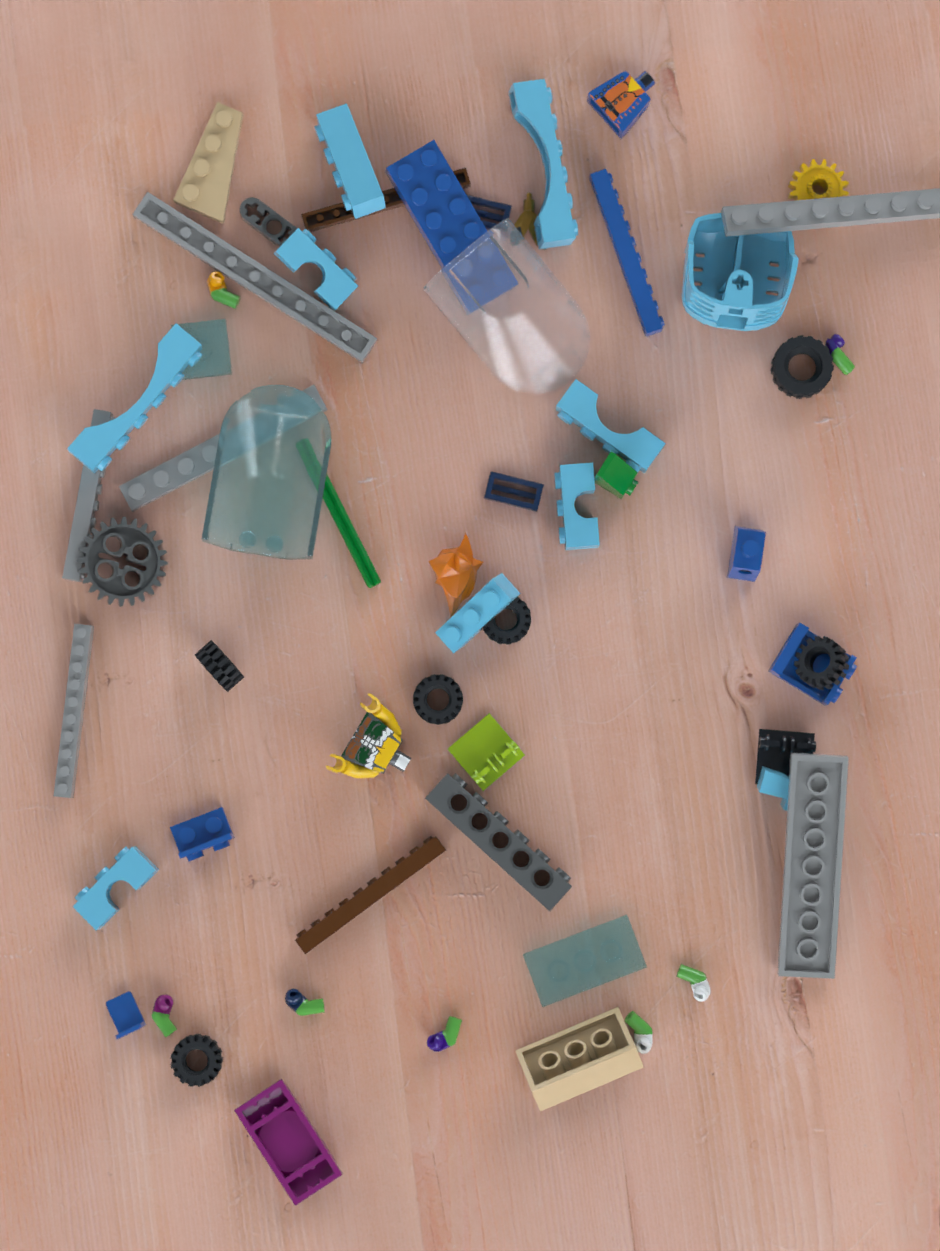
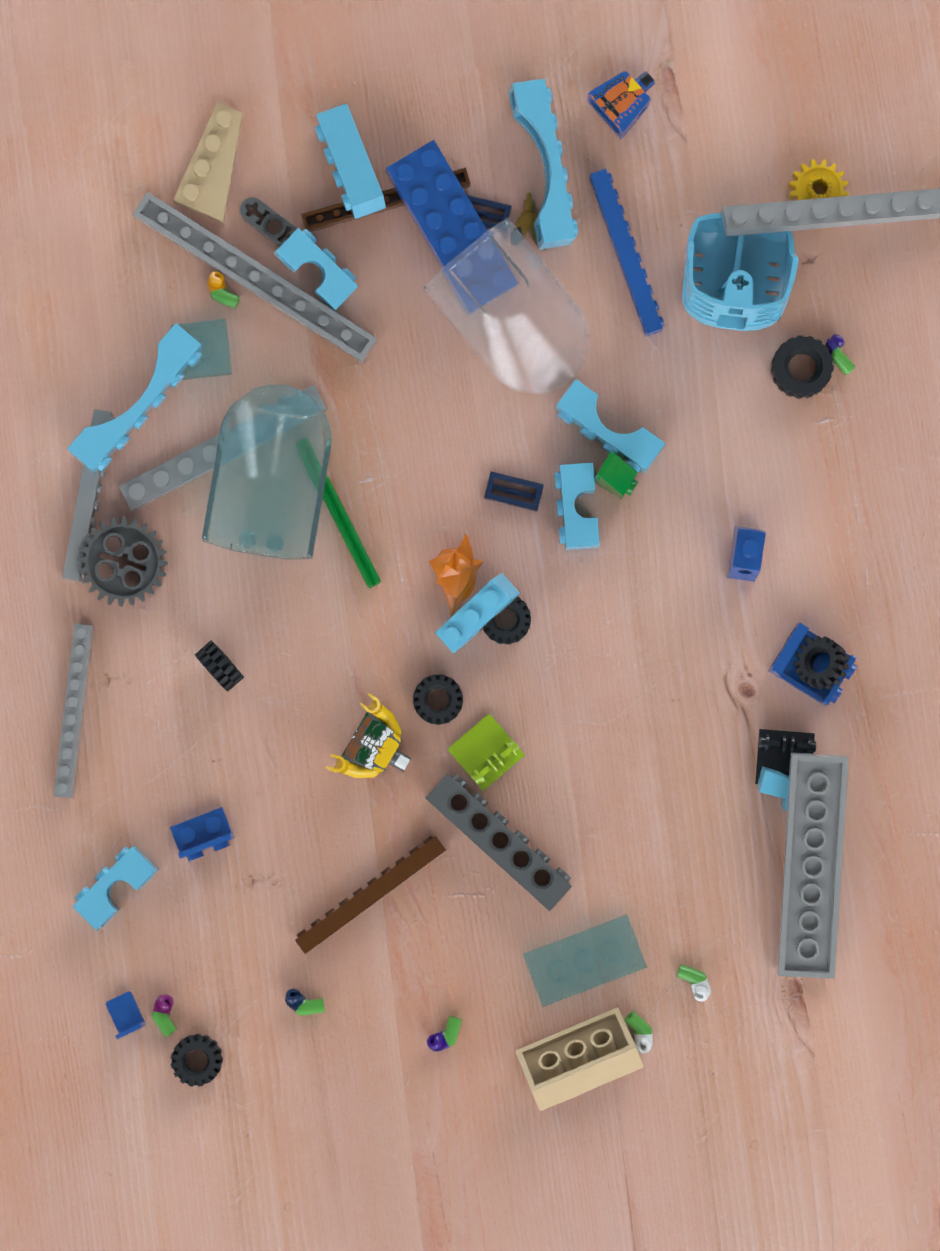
magenta slope [234,1079,343,1206] -> none

